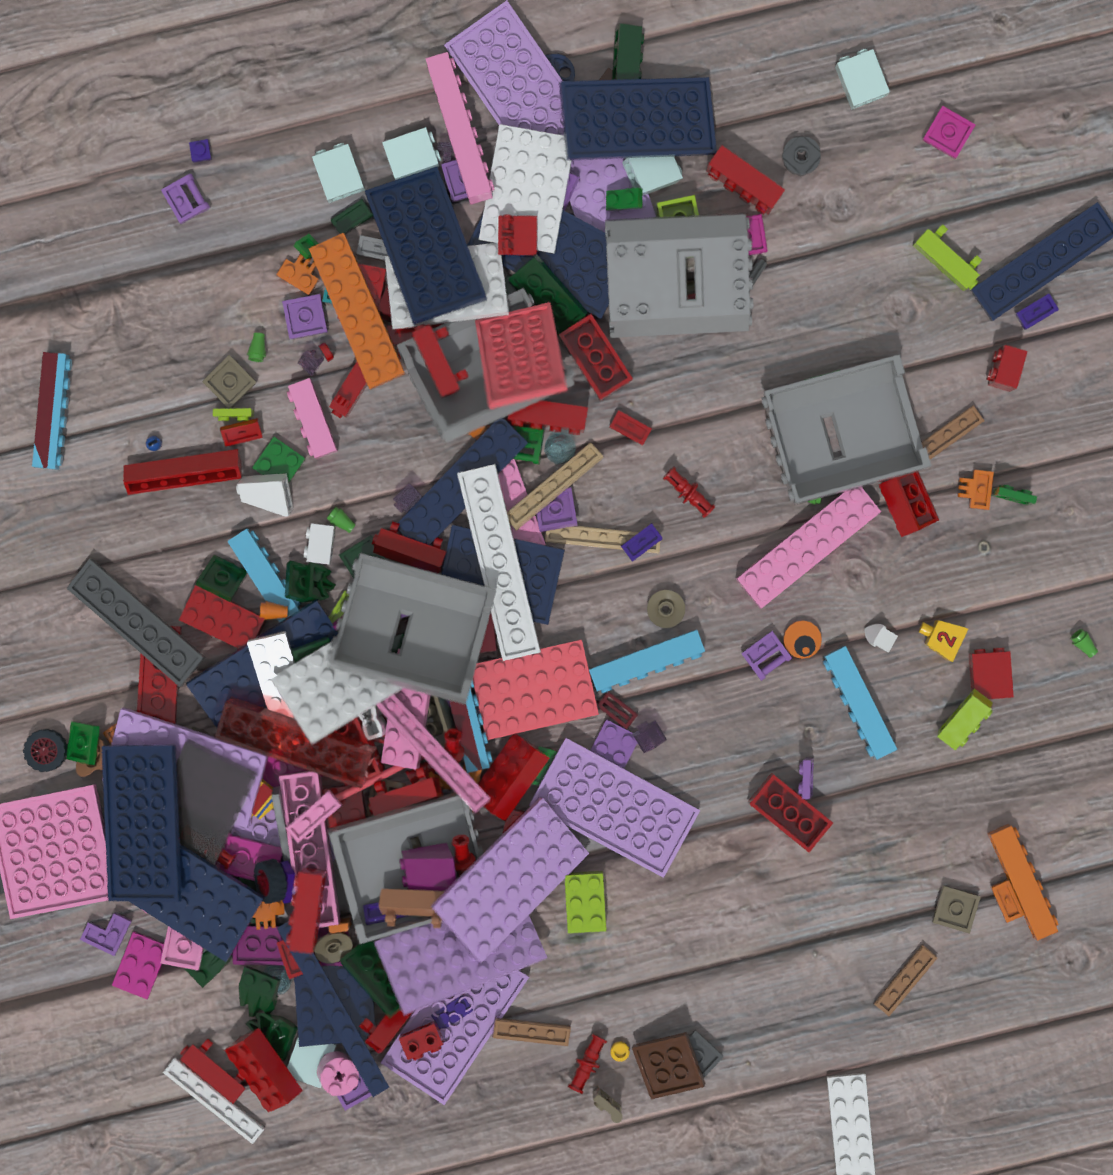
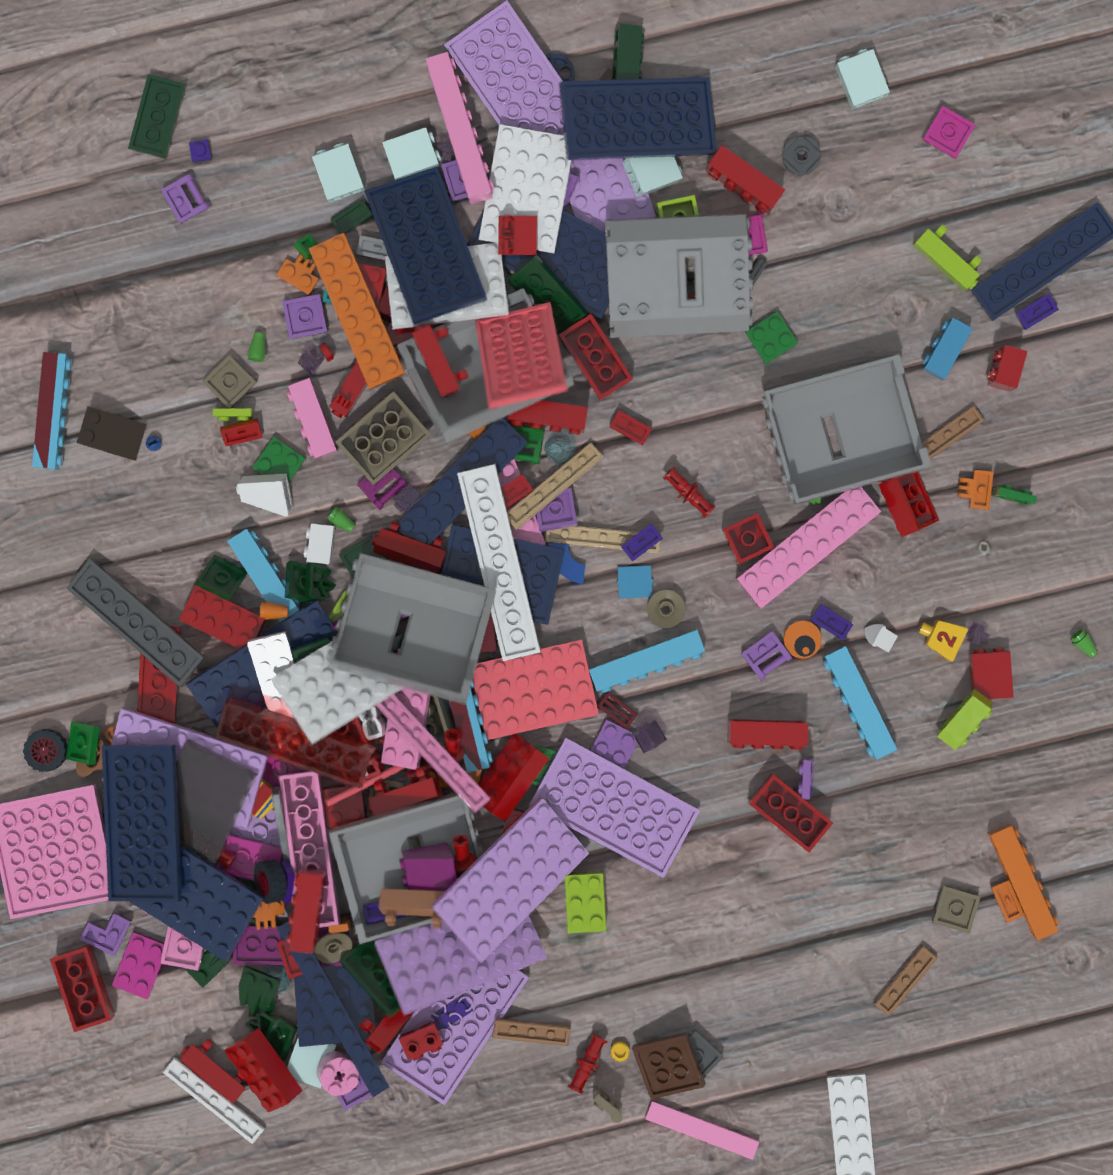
red brick [123,449,242,495] -> none
bright pink tile [285,790,343,843] -> none
green plate [606,188,643,211] -> none
none -> red brick [50,944,115,1032]
none -> dark brown slope [76,406,147,461]
none -> dark green plate [128,74,186,159]
none -> dark tan slope [334,390,431,485]
none -> magenta plate [357,468,408,510]
none -> red plate [501,474,533,509]
none -> blue tile [549,542,585,584]
none -> dark azure piece [616,566,654,599]
none -> bright pink tile [645,1100,759,1160]
none -> red brick [722,513,774,564]
none -> red brick [727,719,808,750]
none -> green plate [745,311,798,365]
none -> dark purple plate [810,604,853,641]
none -> dark azure brick [922,318,973,380]
none -> clear purple tile [964,622,990,645]

